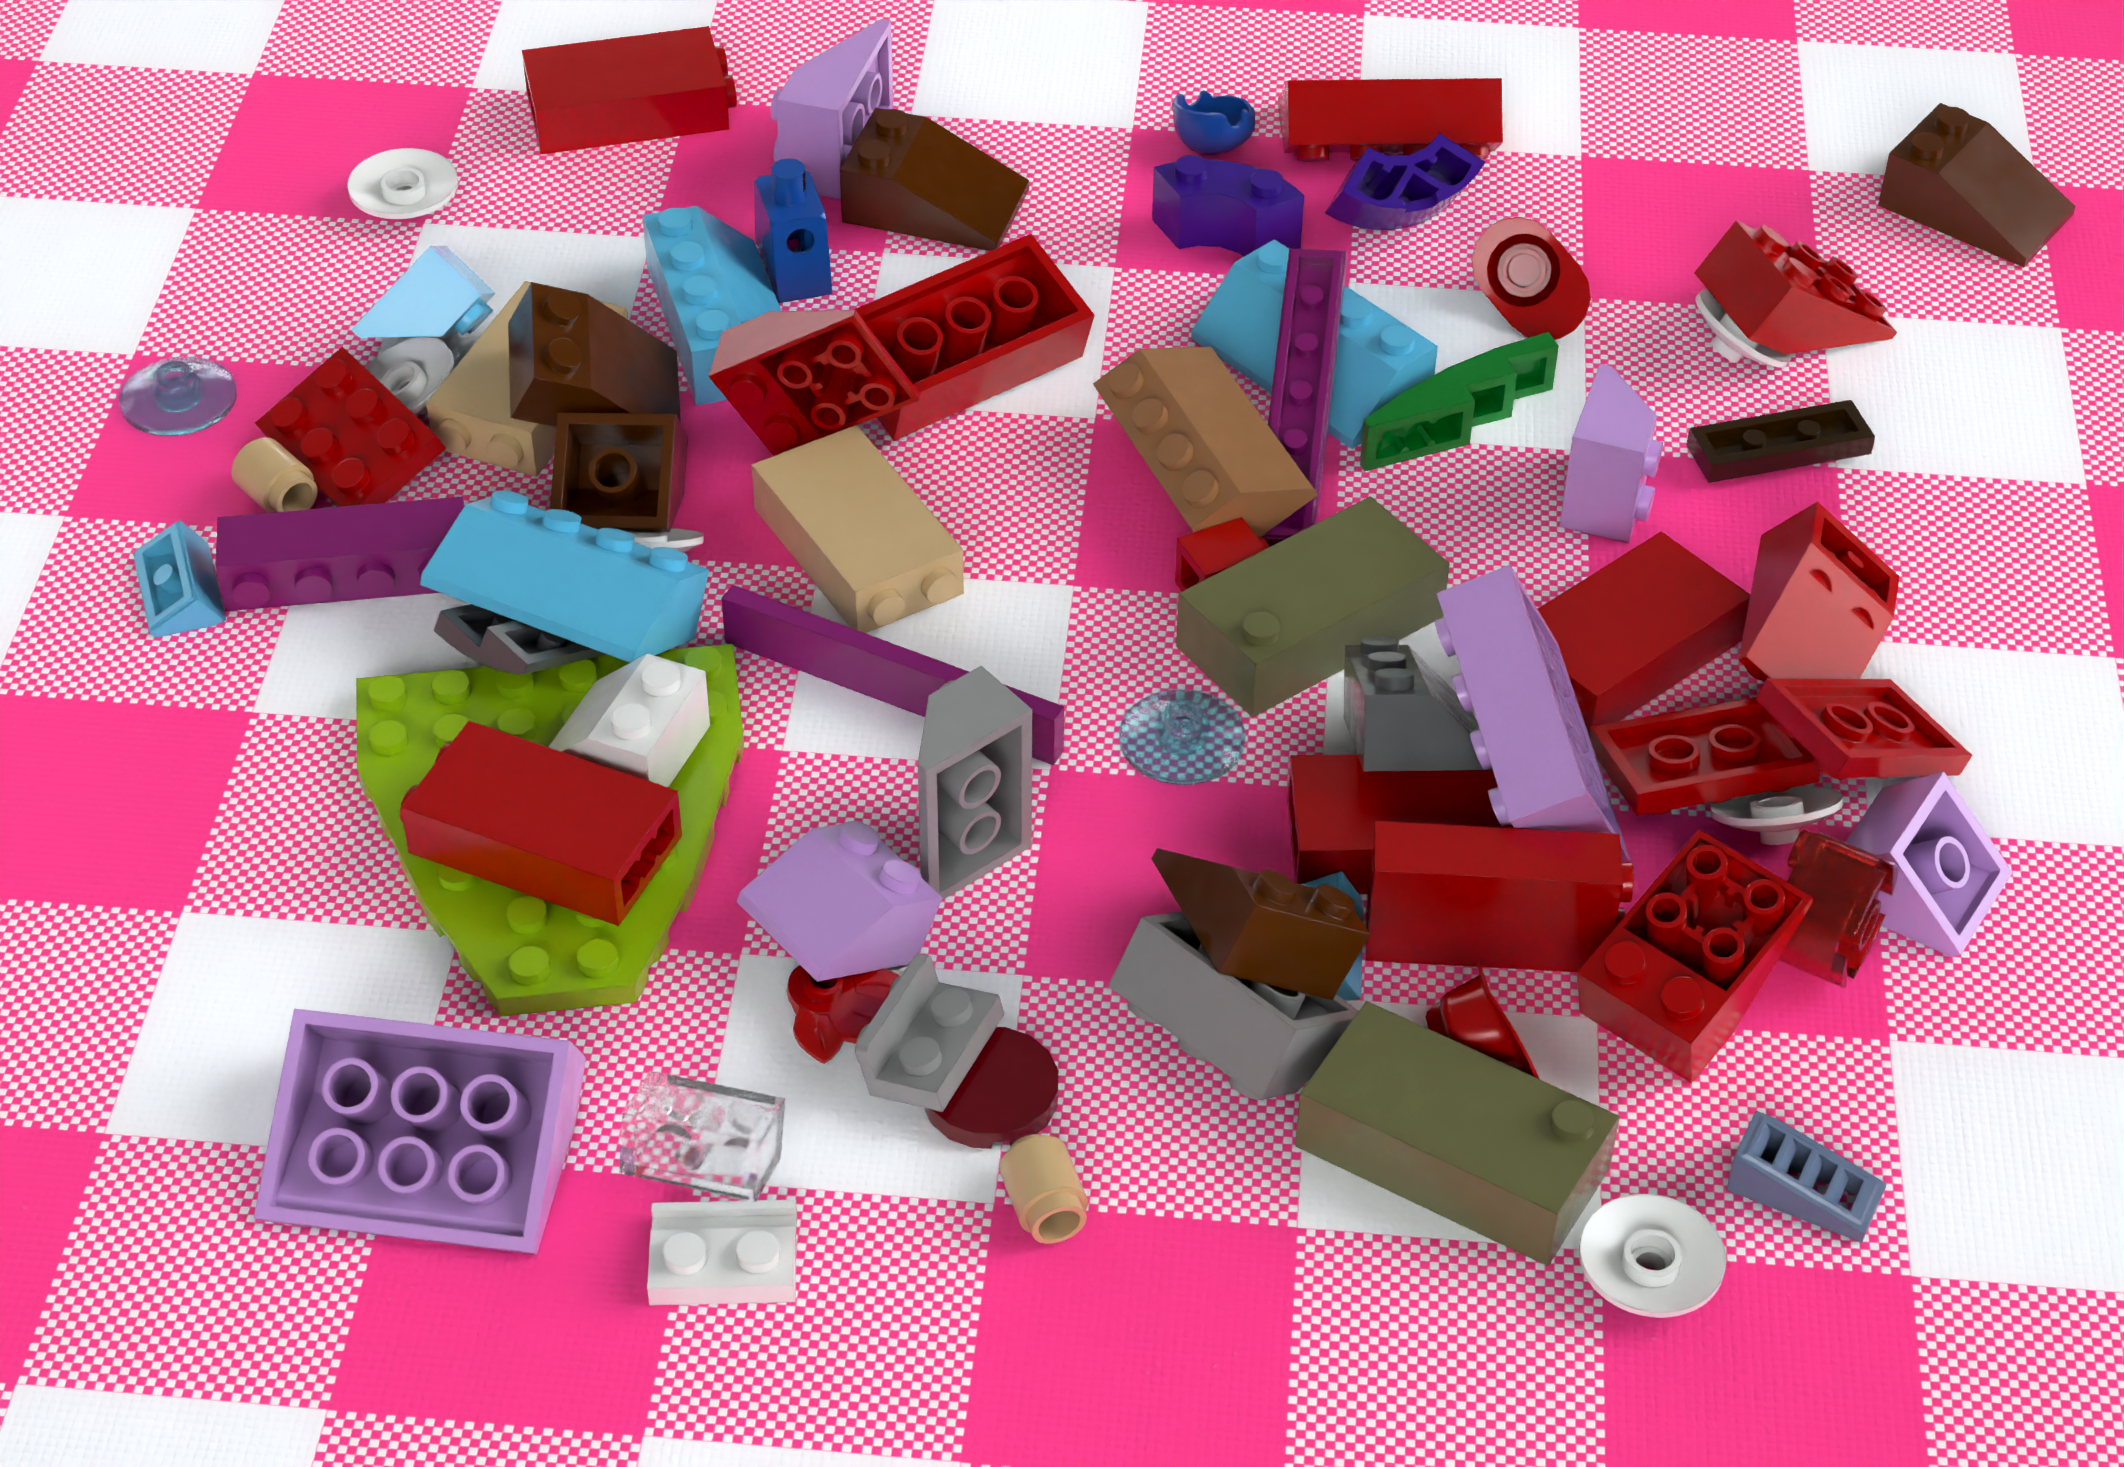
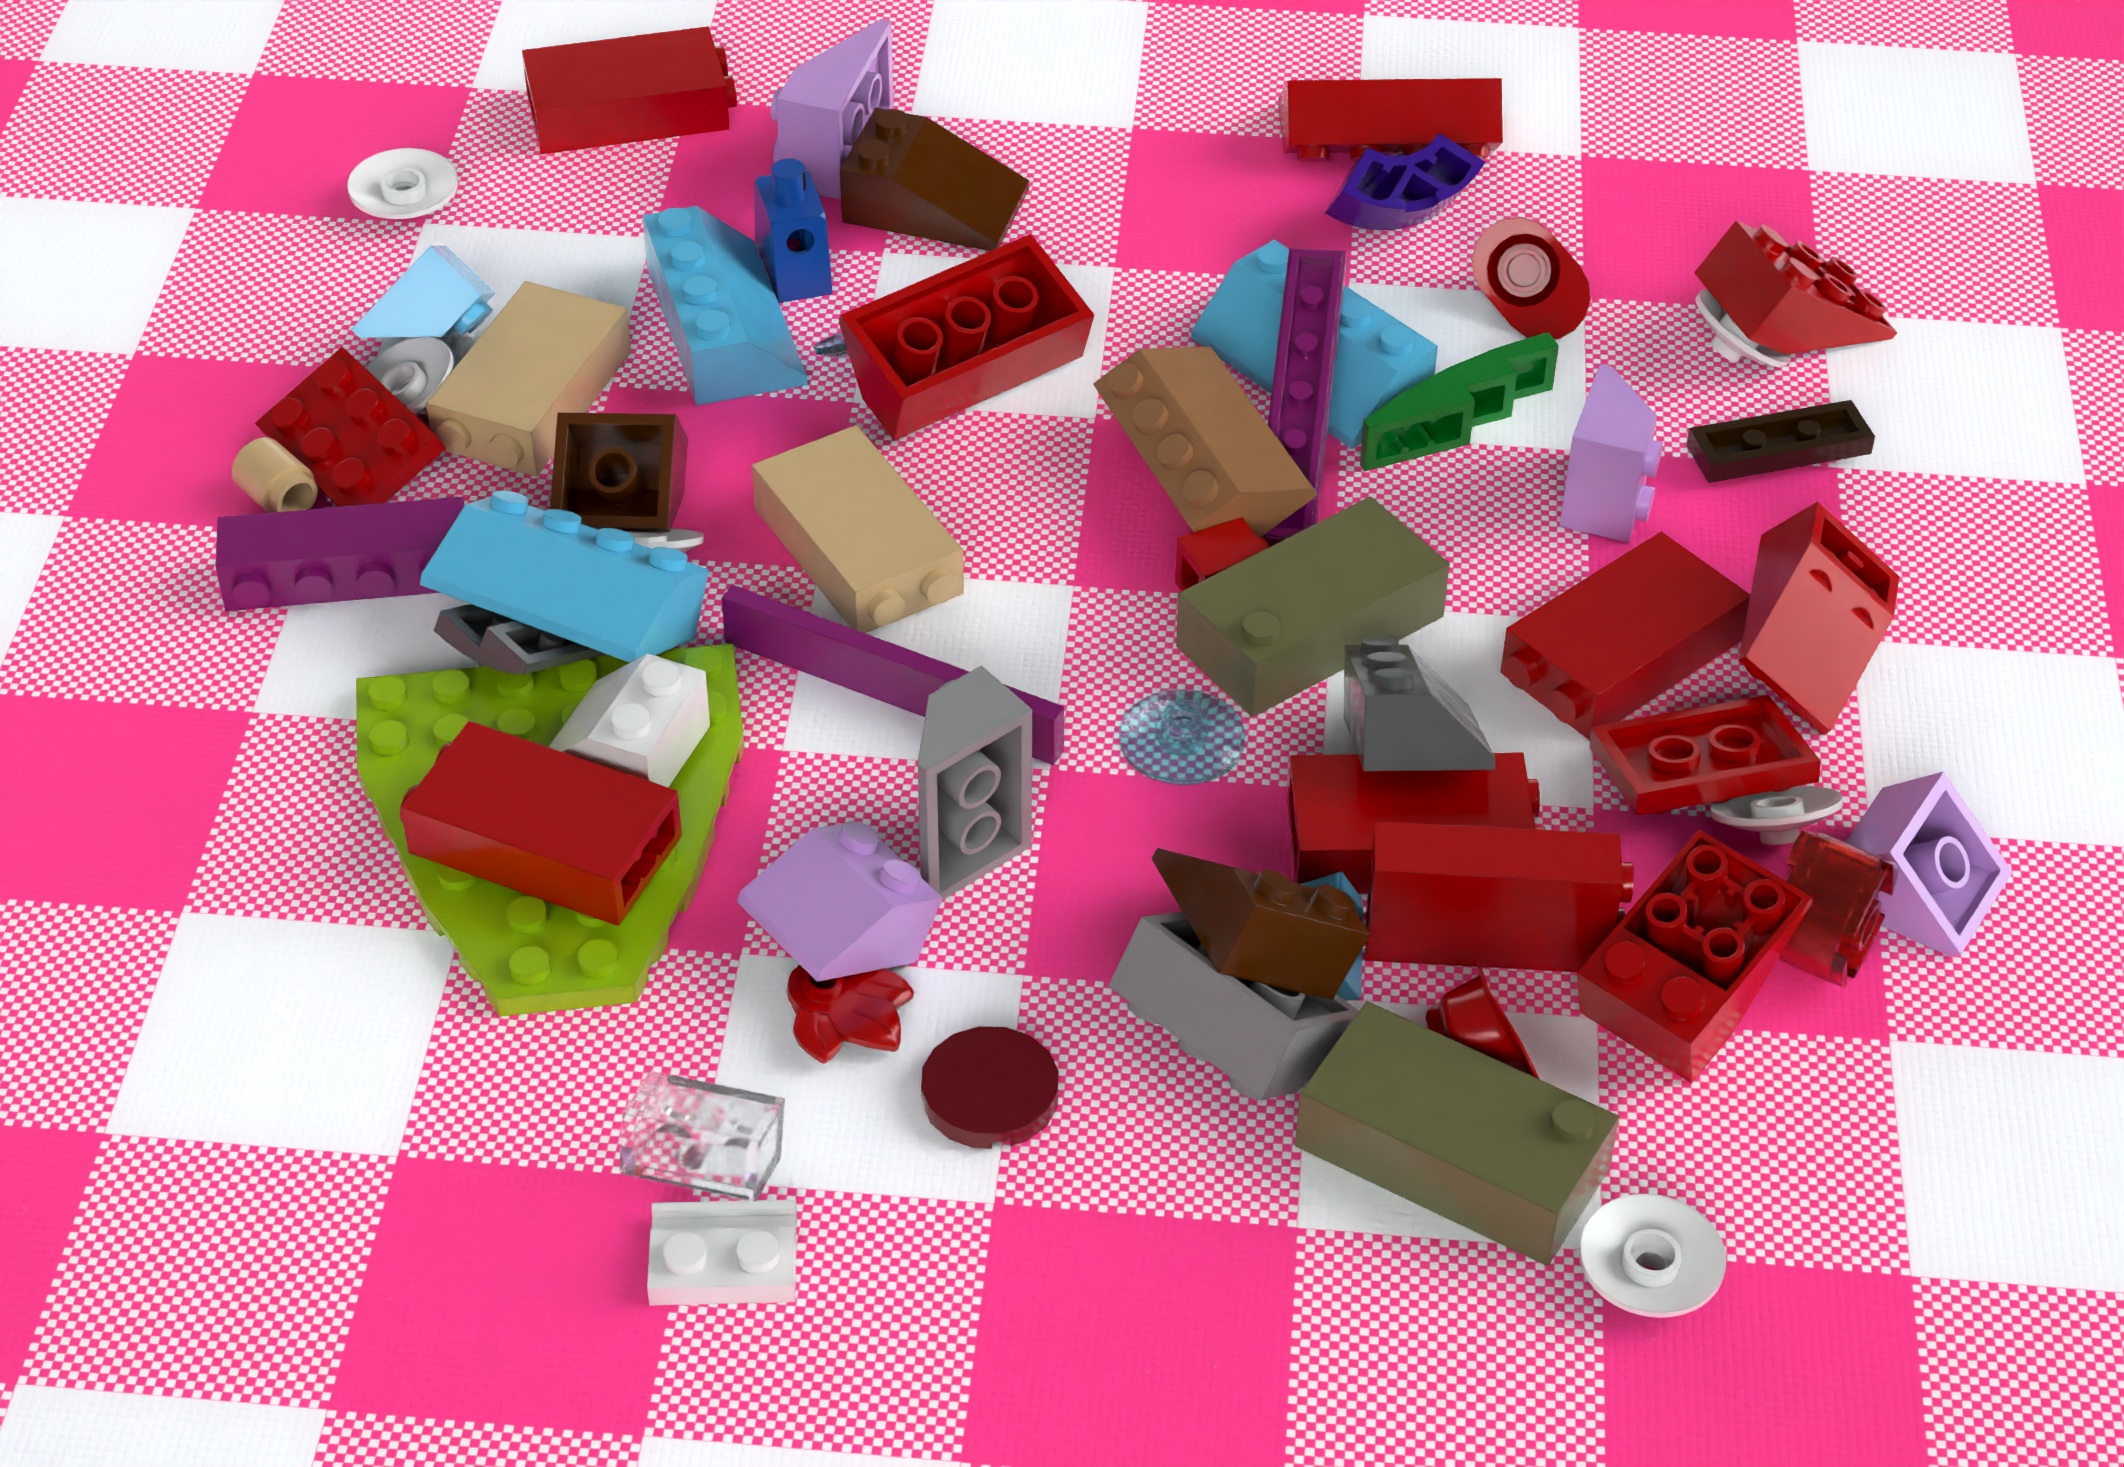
clear light blue dish [119,356,237,436] -> none
medium azure slope [133,520,226,638] -> none
lavender slope [254,1008,586,1255] -> none
reddish brown slope [508,282,681,427] -> none
red slope [708,310,921,456] -> none
light grey bracket [855,953,1005,1112] -> none
tan brick [999,1134,1088,1244] -> none
dark purple brick [1152,155,1304,257] -> none
blue hair [1172,90,1255,155] -> none
lavender slope [1434,565,1631,862] -> none
sand blue slope [1726,1111,1887,1243] -> none
red plate [1755,678,1973,780] -> none
reddish brown slope [1878,103,2076,267] -> none

